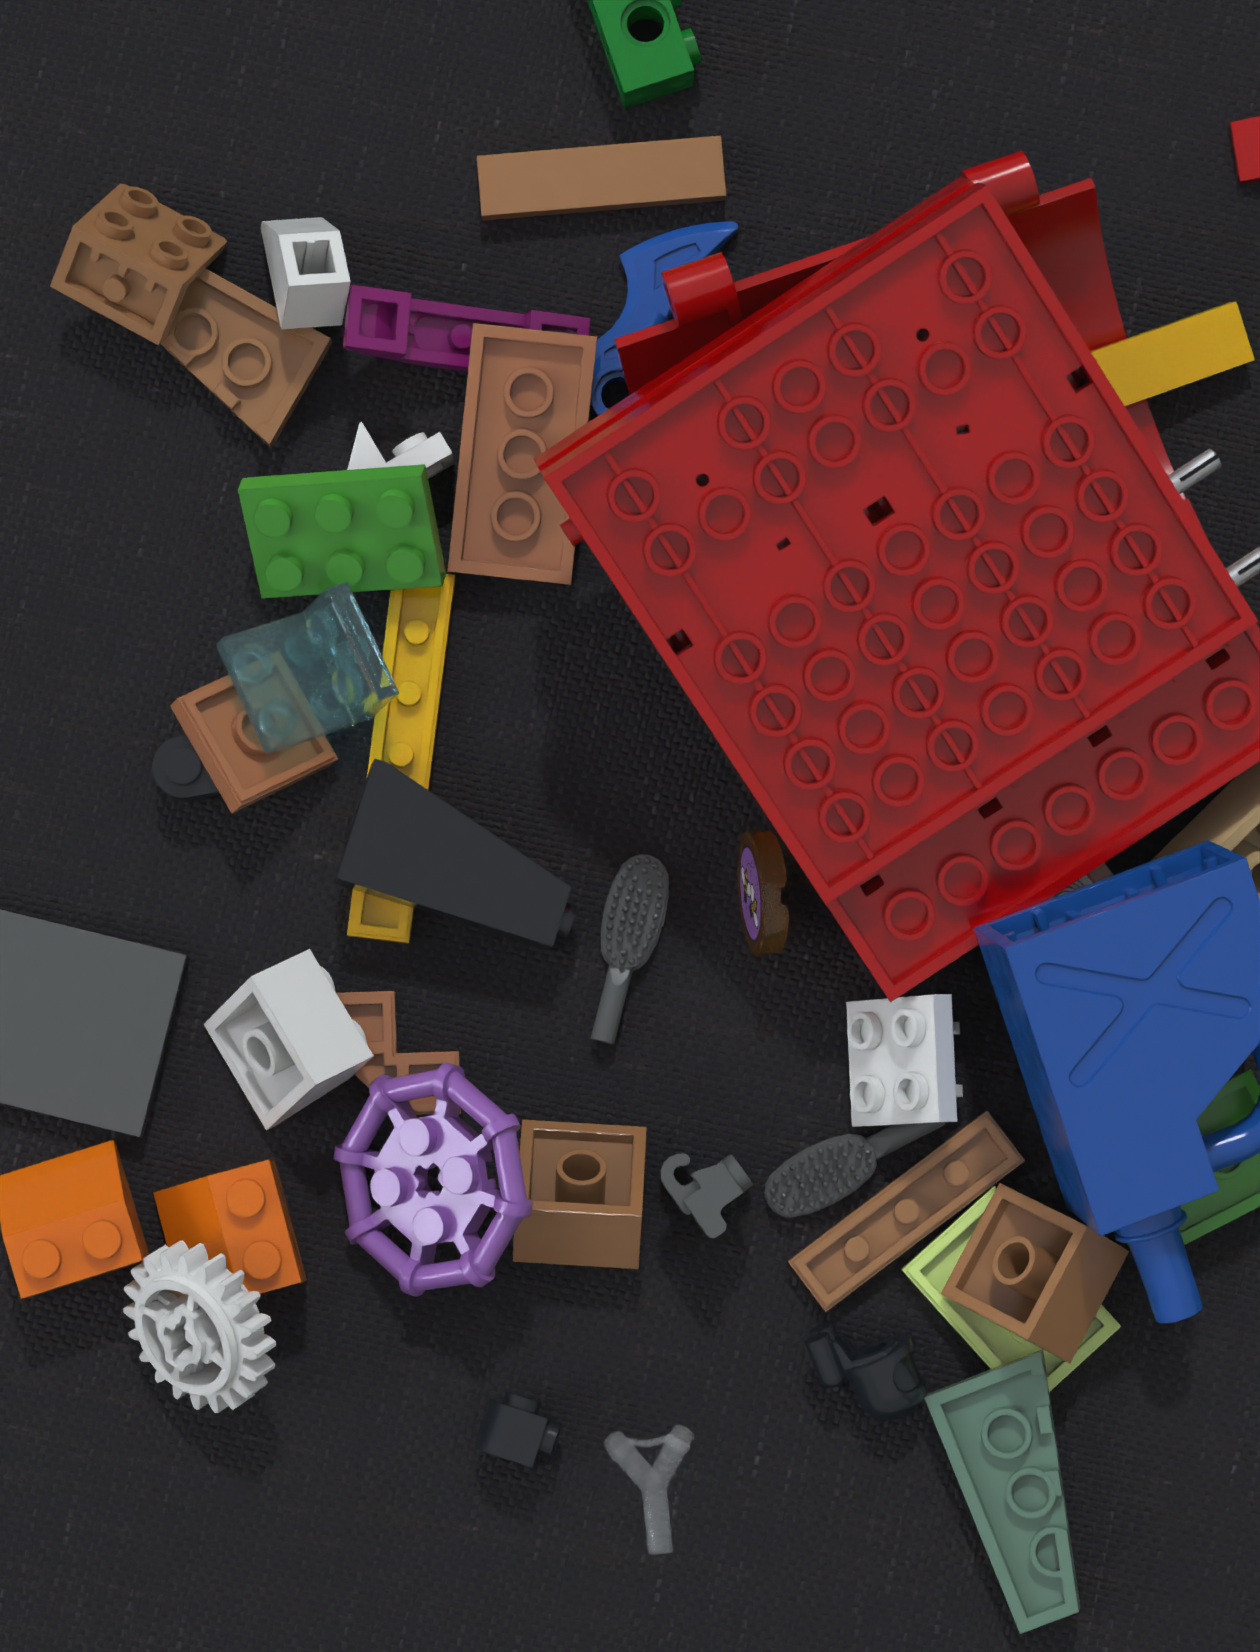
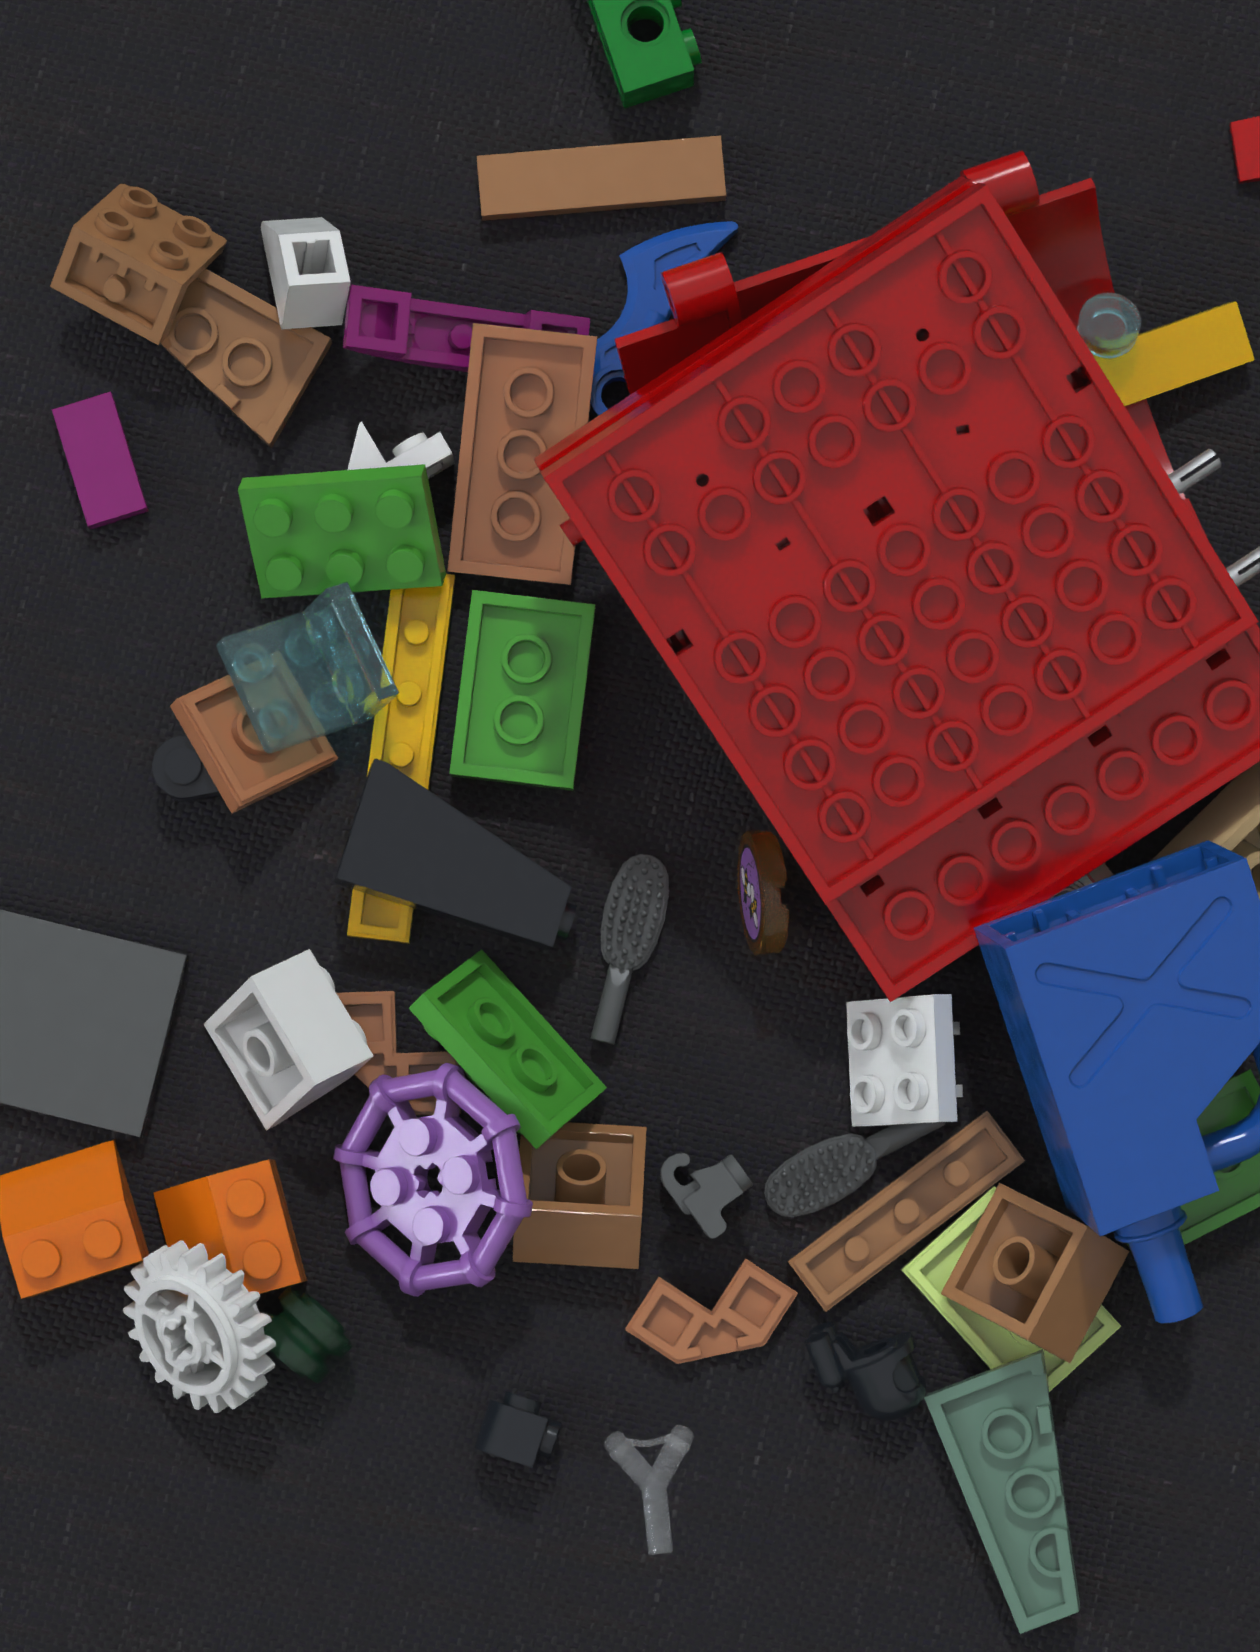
none -> magenta tile [52,391,149,530]
none -> clear green wheel [263,1286,353,1384]
none -> bright green plate [409,949,607,1150]
none -> bright green plate [449,590,596,791]
none -> nougat tile [625,1258,798,1364]
none -> clear light blue tile [1076,293,1141,358]

